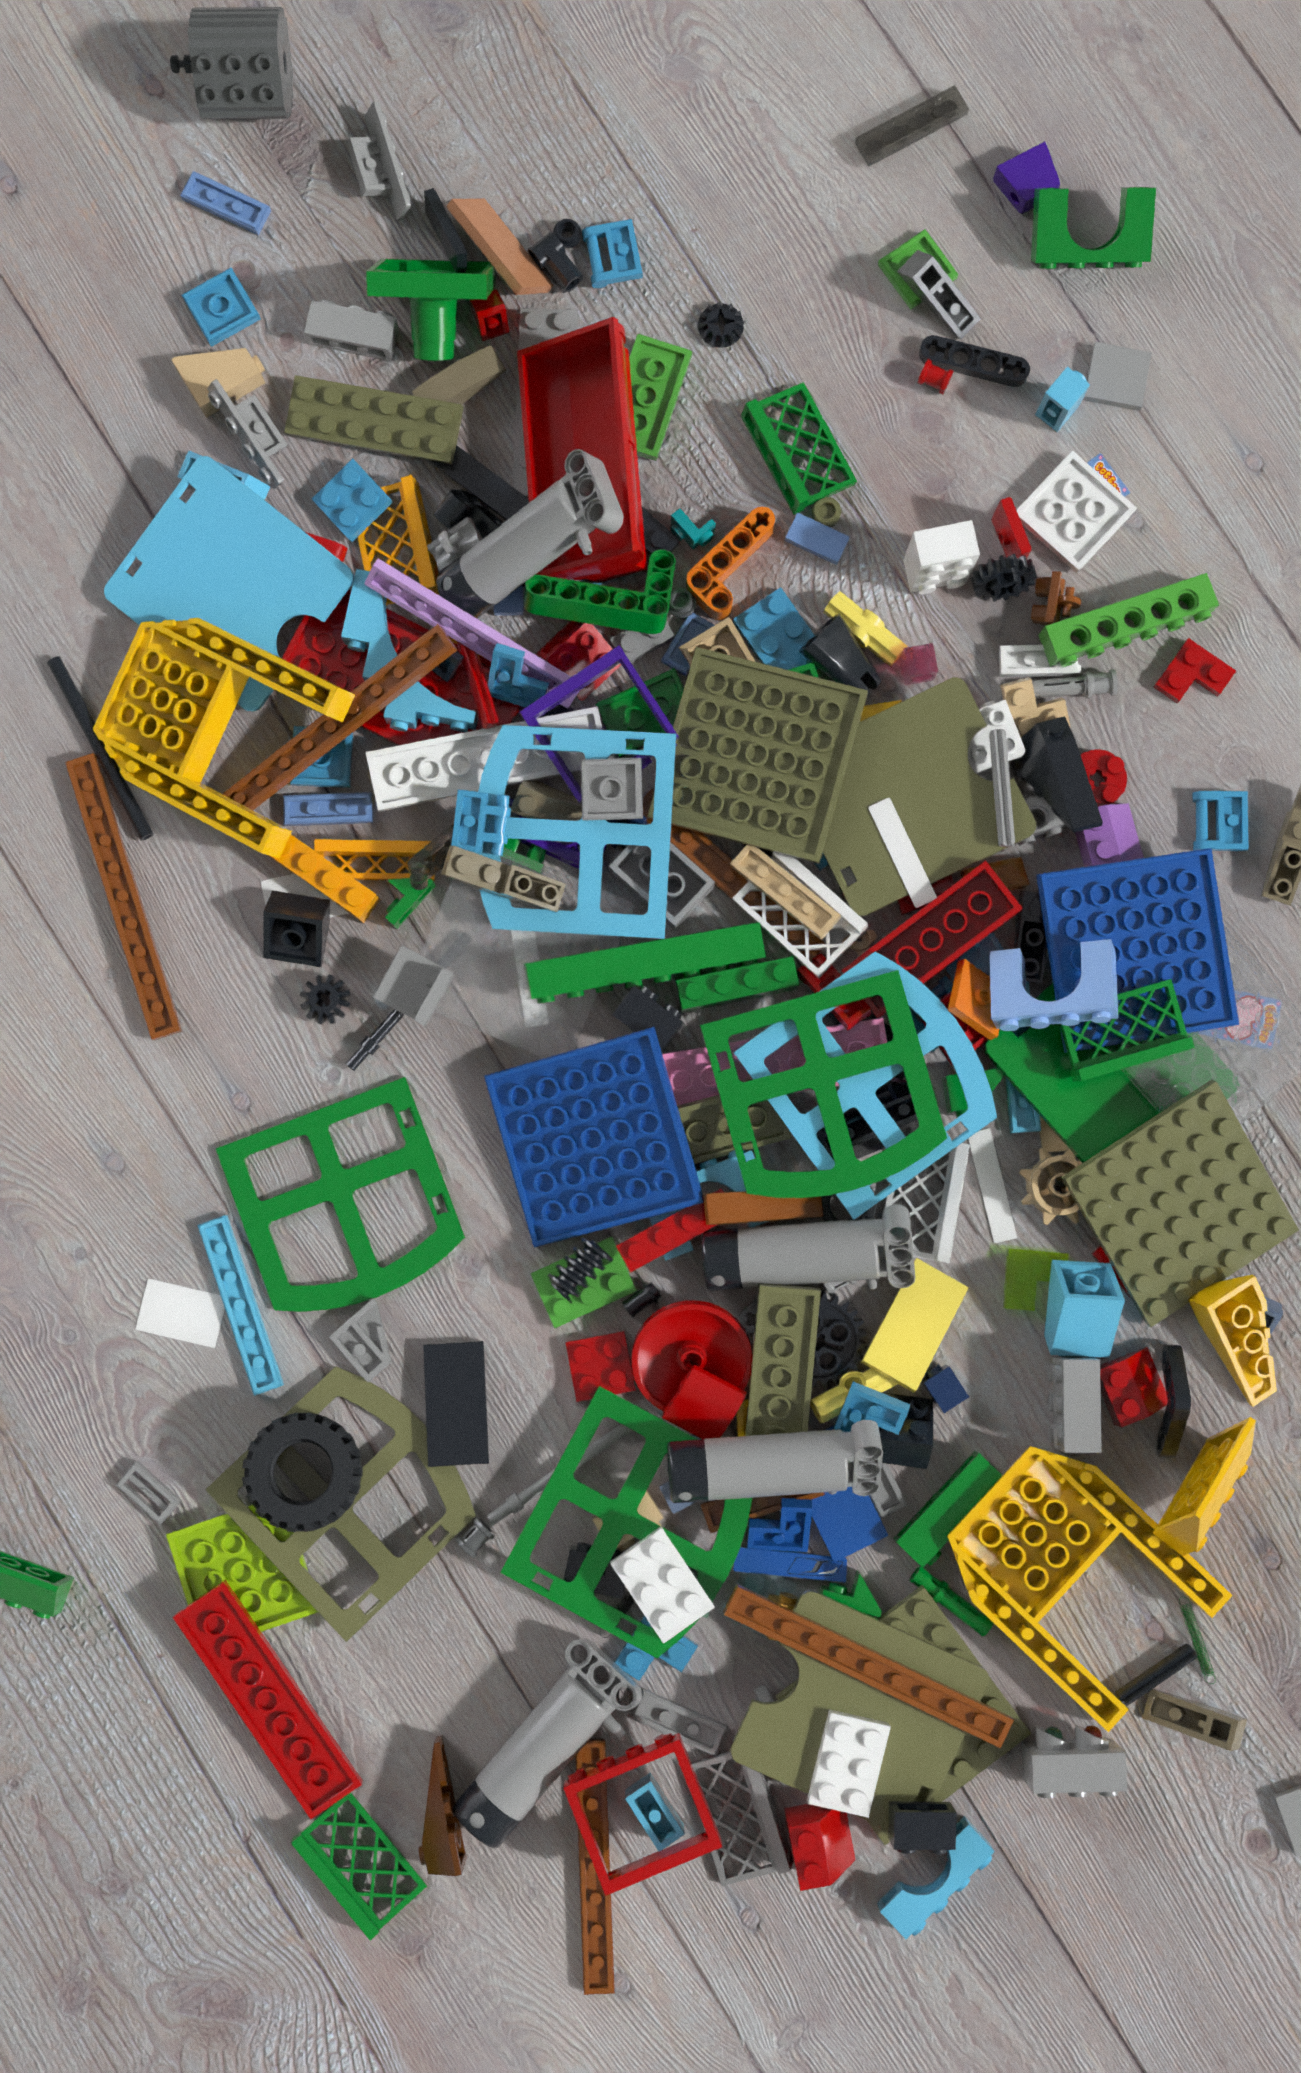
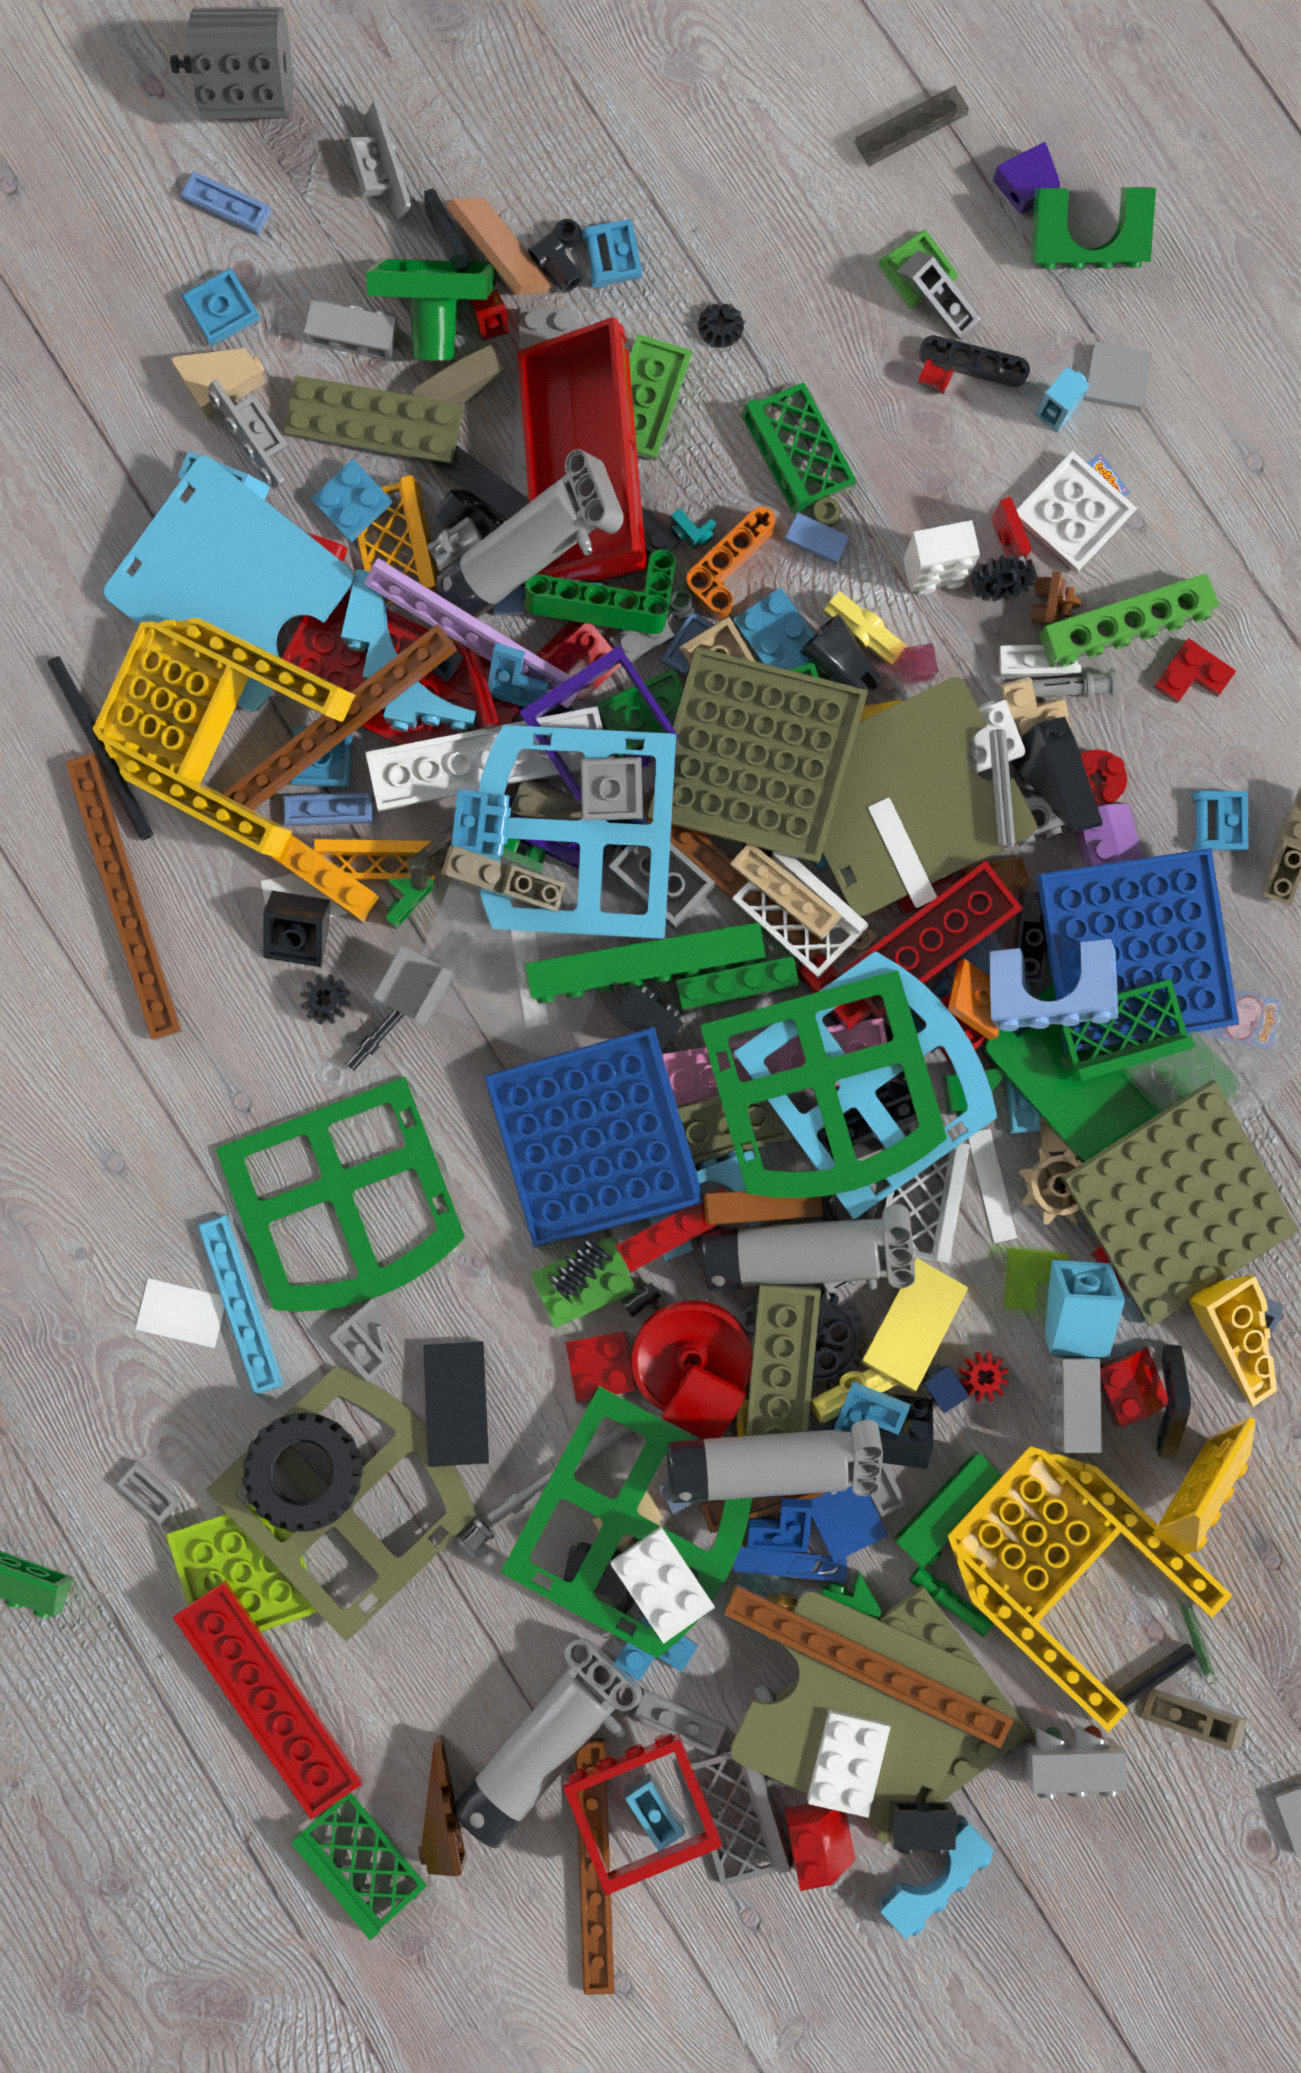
none -> red gear [958,1351,1009,1402]

